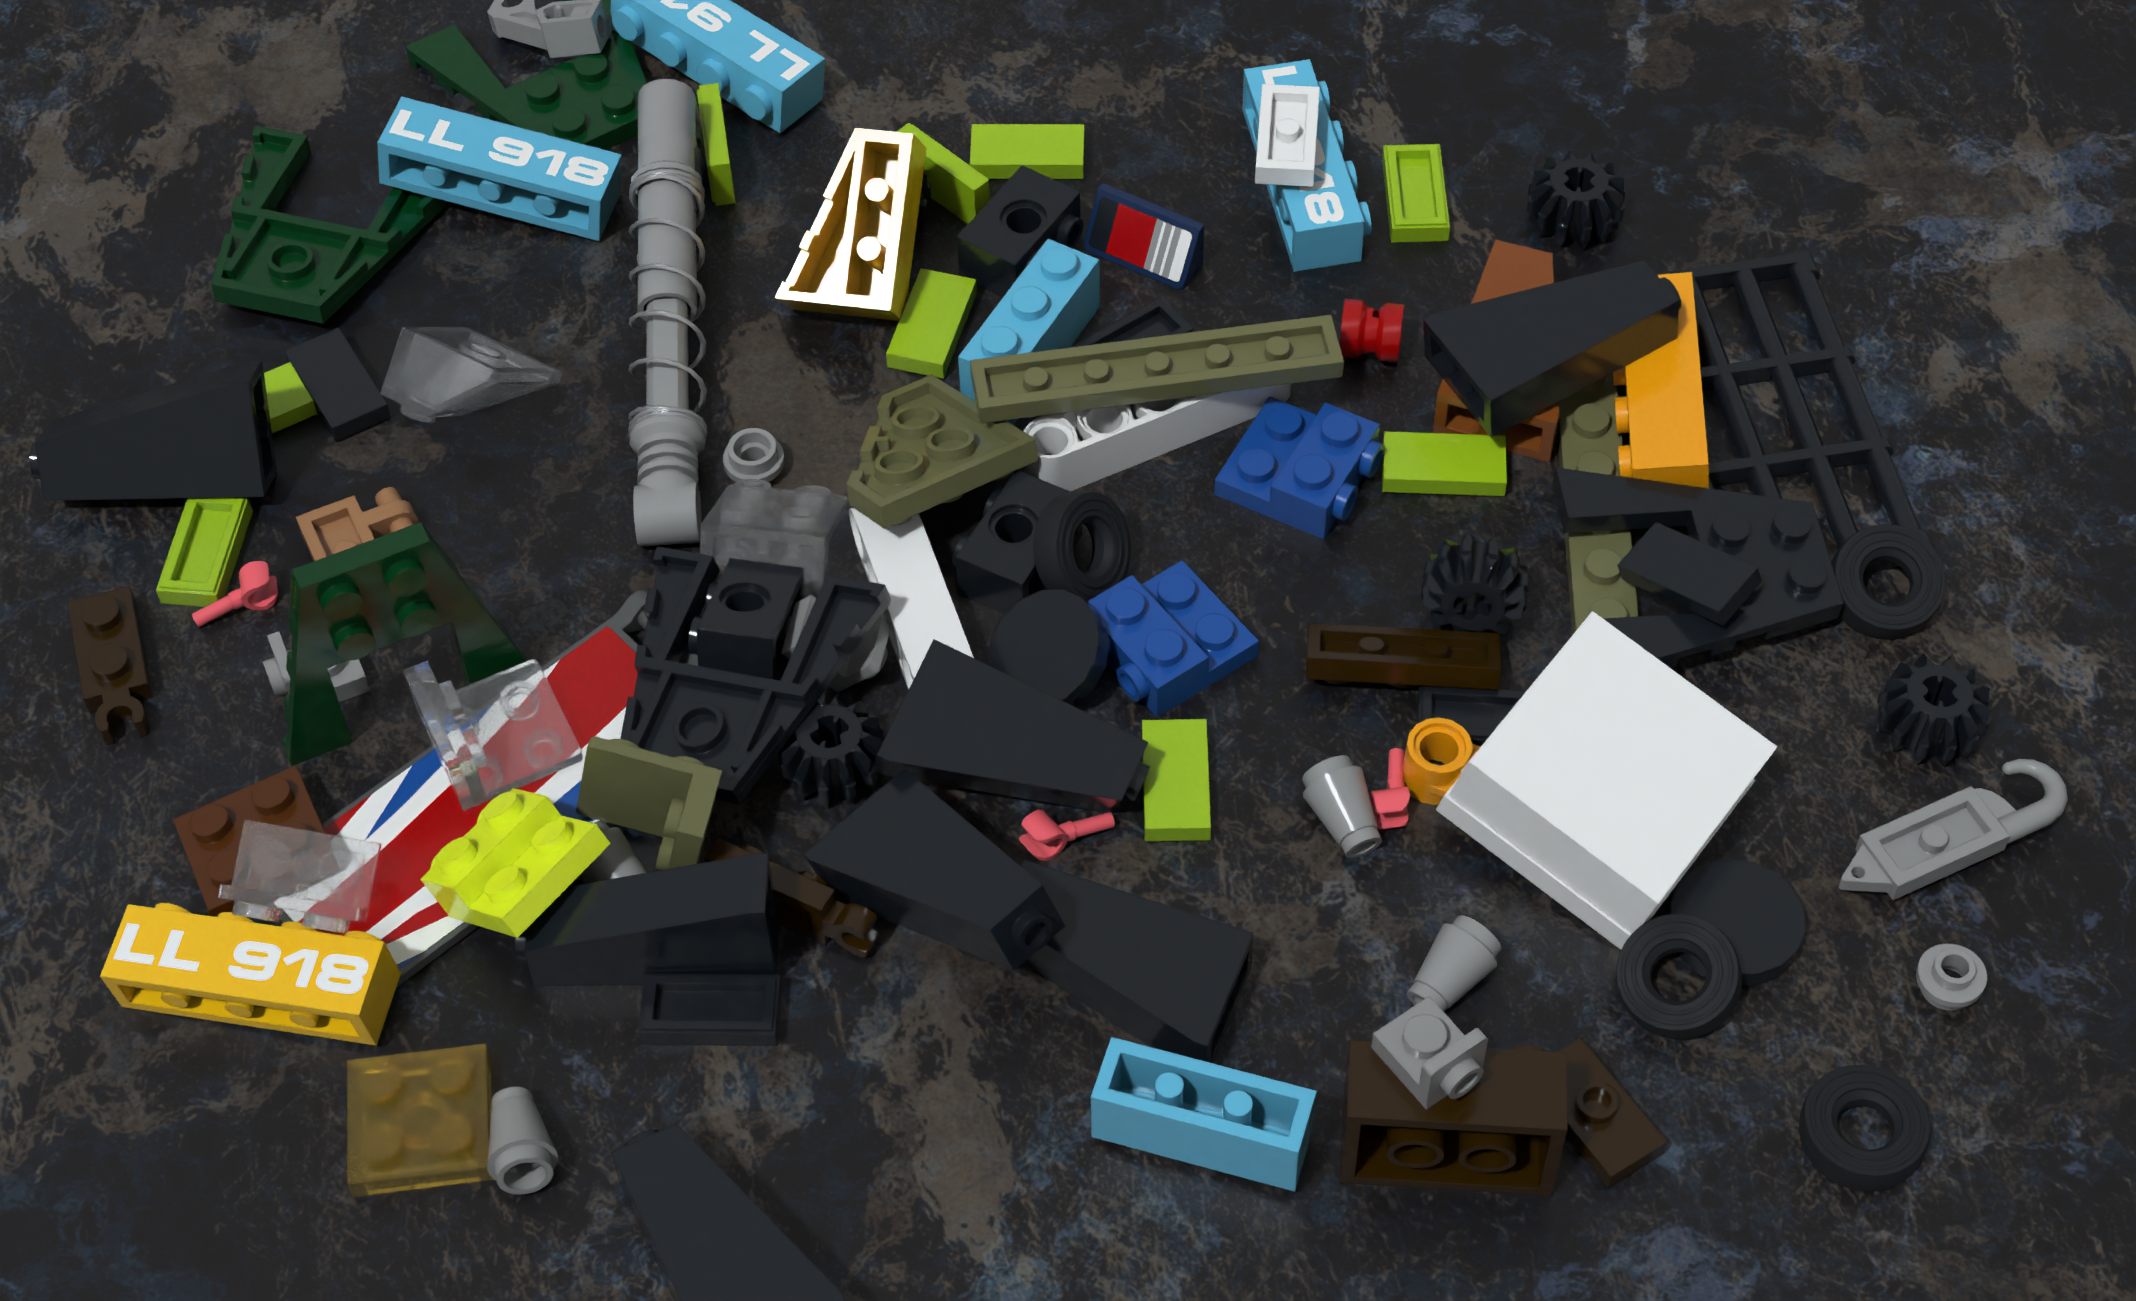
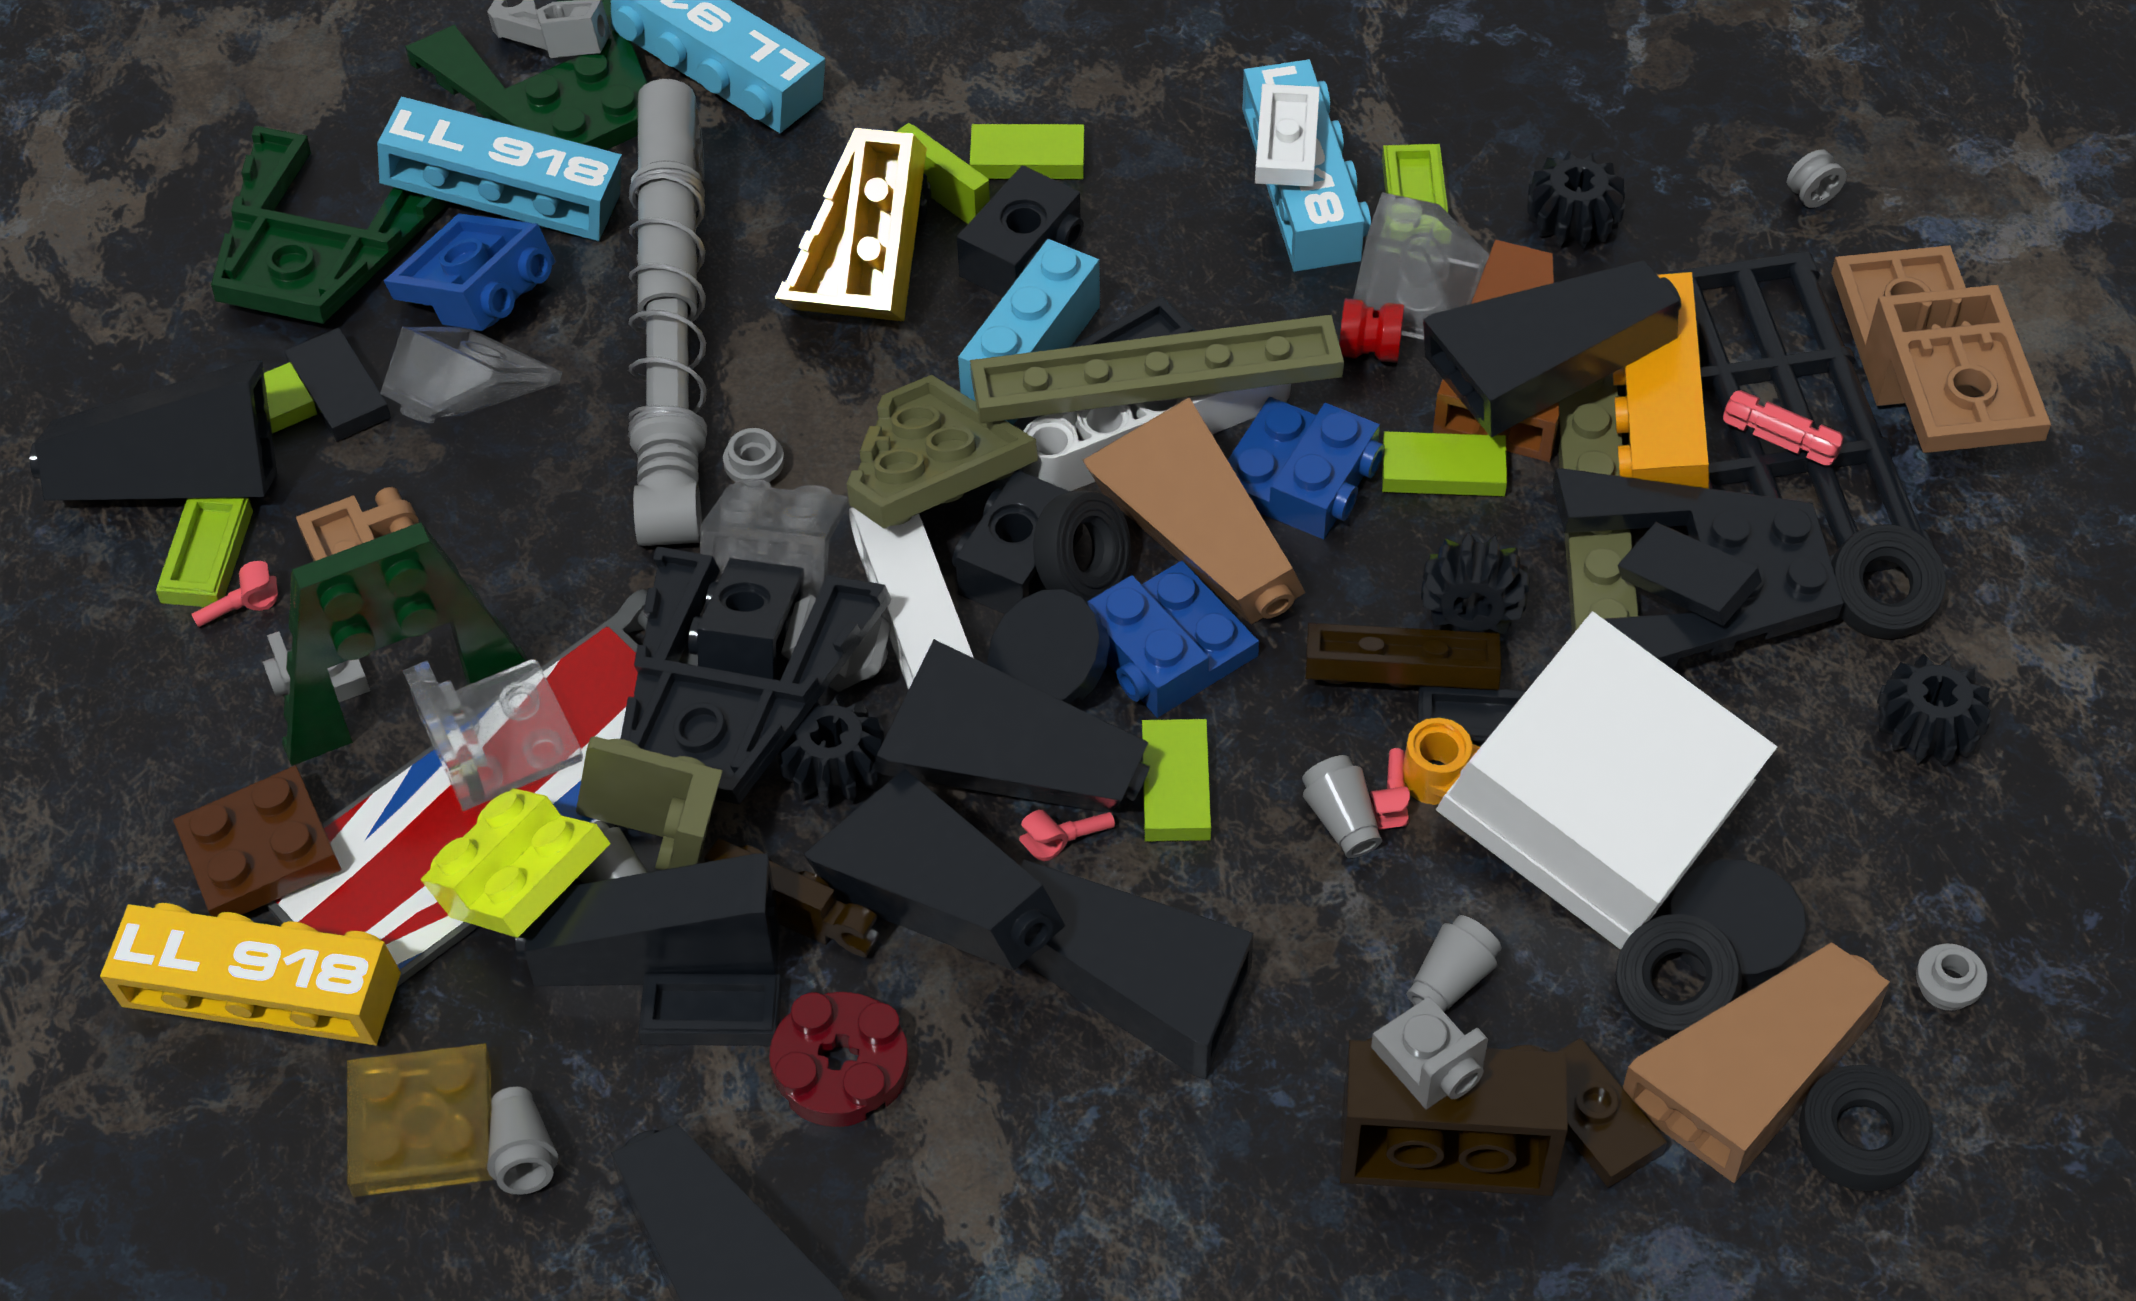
dark brown plate [67,586,153,746] -> none
clear bracket [218,820,381,933] -> none
lime tile [697,83,736,206] -> none
lime tile [886,268,977,379] -> none
slope [1084,183,1204,290] -> none
medium azure brick [1091,1037,1317,1192] -> none
light grey plate [1838,759,2068,900] -> none
none -> blue plate [384,213,556,331]
none -> dark red plate [769,992,909,1127]
none -> medium nougat slope [1083,397,1305,625]
none -> clear slope [1353,192,1489,340]
none -> medium nougat slope [1623,942,1890,1183]
none -> coral axle [1723,390,1844,466]
none -> light grey bush [1787,149,1847,208]
none -> medium nougat bracket [1831,245,2051,453]

